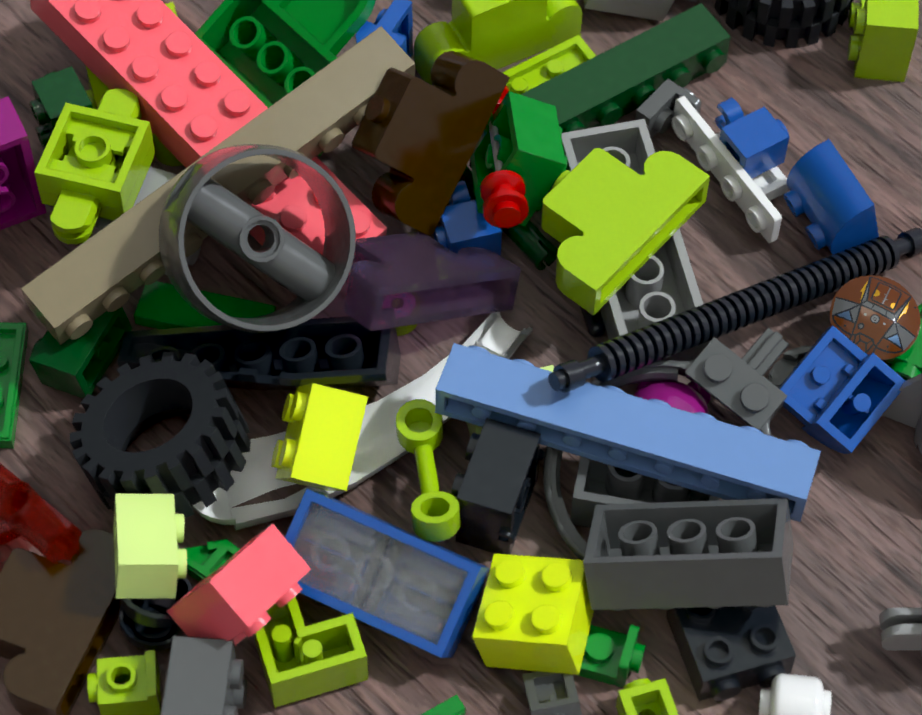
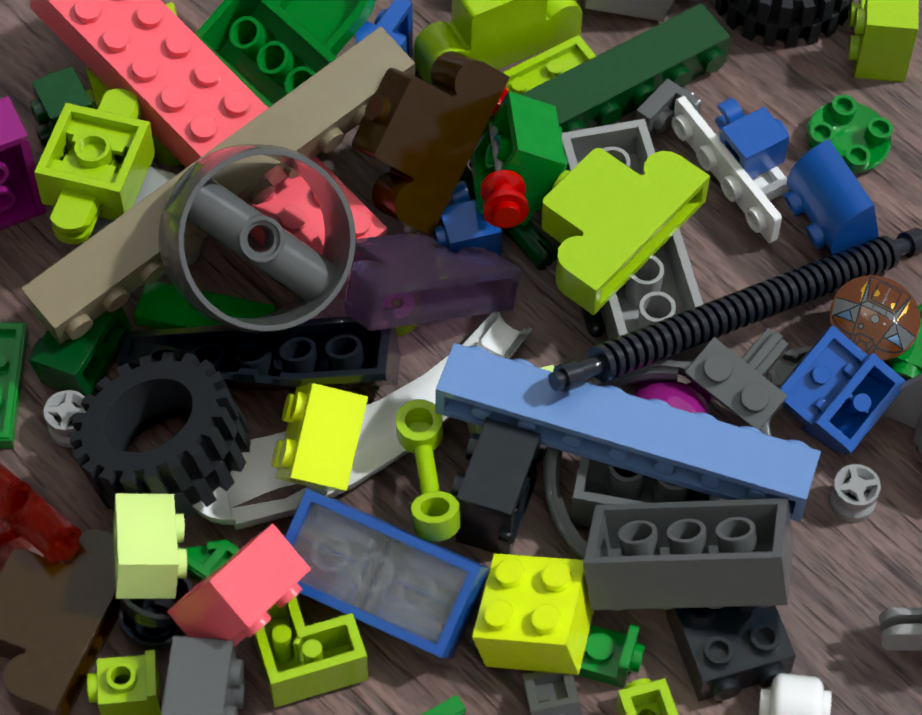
none -> light grey wheel [44,390,86,448]
none -> green dish [806,95,893,173]
none -> light grey wheel [829,464,881,523]

